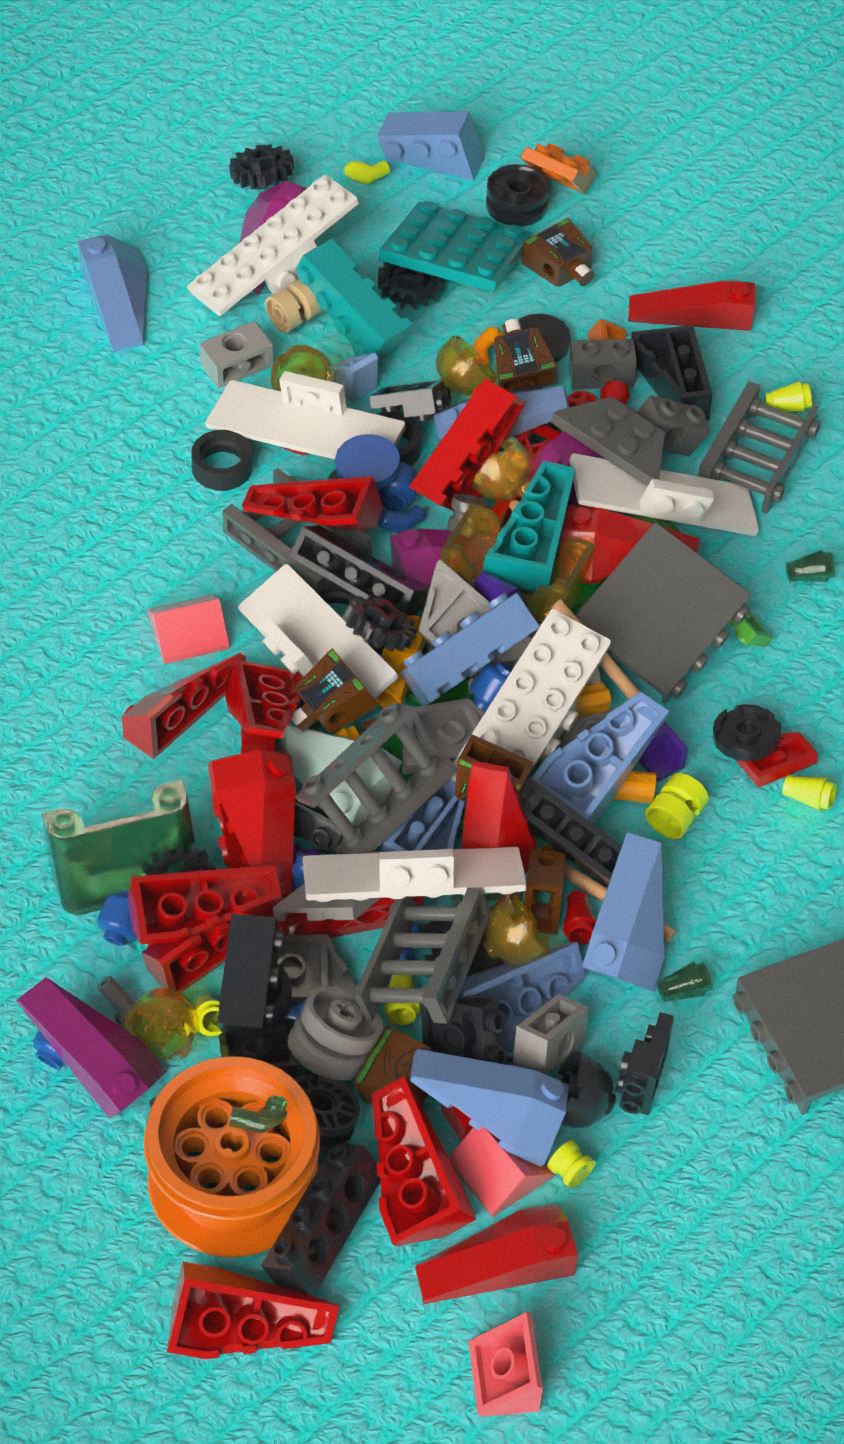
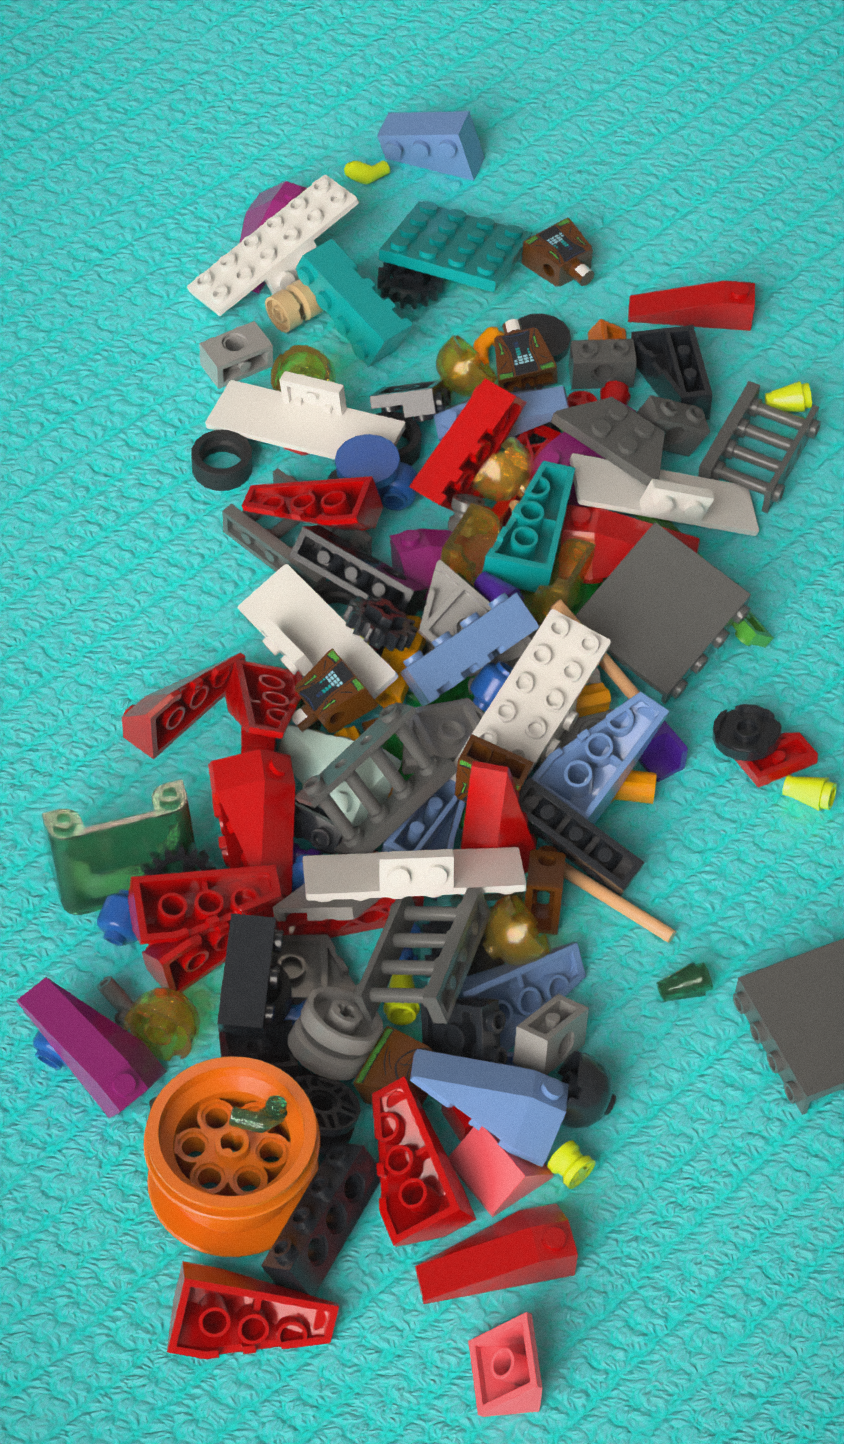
medium blue wedge [78,234,147,352] -> none
coral slope [147,594,229,664] -> none
neon yellow cone [194,995,223,1036] -> none
black gear [229,144,295,190] -> none
light blue slope [322,352,378,403] -> none
blue arm [377,505,426,534] -> none
black wheel [486,164,549,227] -> none
orange plate [520,143,596,195] -> none
red cone [563,891,596,945] -> none
medium blue wedge [582,832,665,992] -> none
black plate [616,1012,674,1116] -> none
neon yellow wheel [645,773,709,840] -> none
clear green cone [785,550,835,582] -> none

